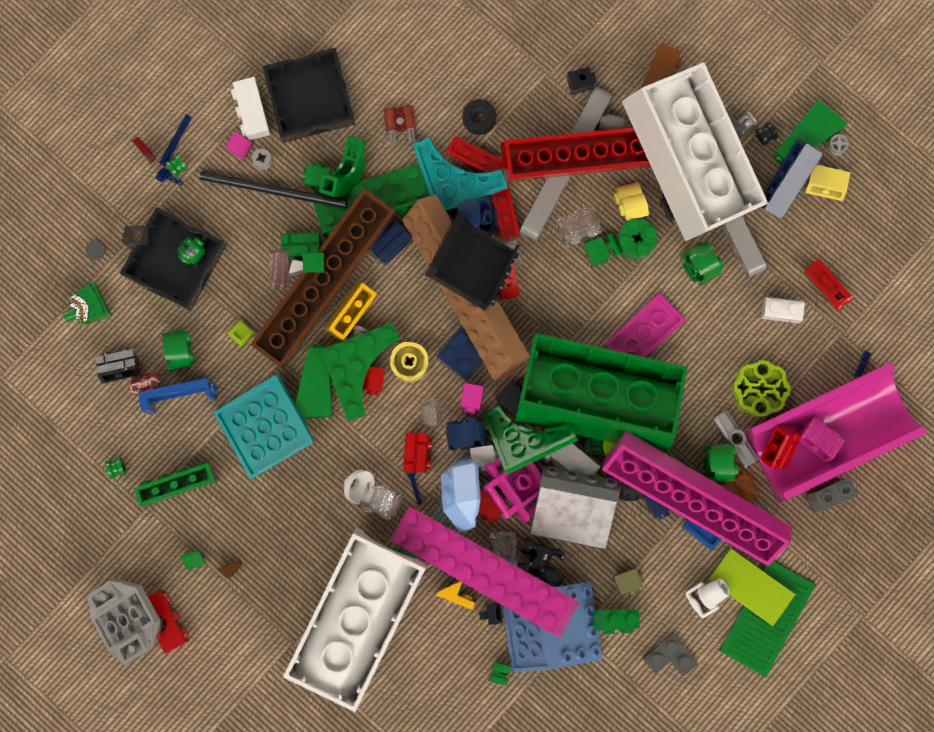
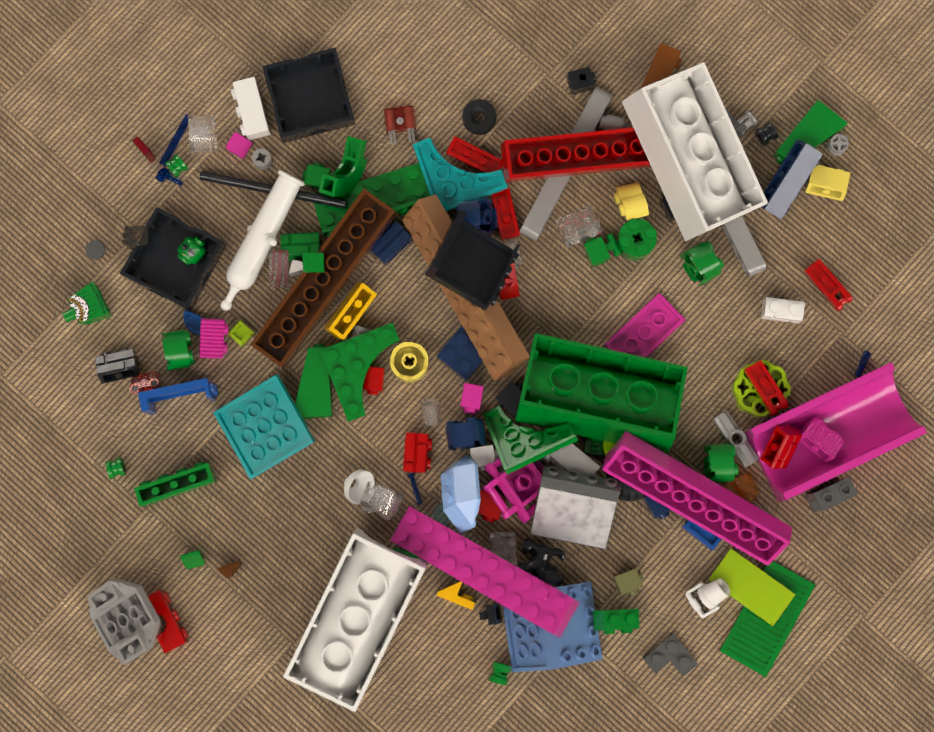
none -> blue tile [183,310,205,336]
none -> clear brick [188,114,218,154]
none -> dark pink brick [199,318,228,358]
none -> white piece [220,170,305,311]
none -> red plate [743,360,789,417]

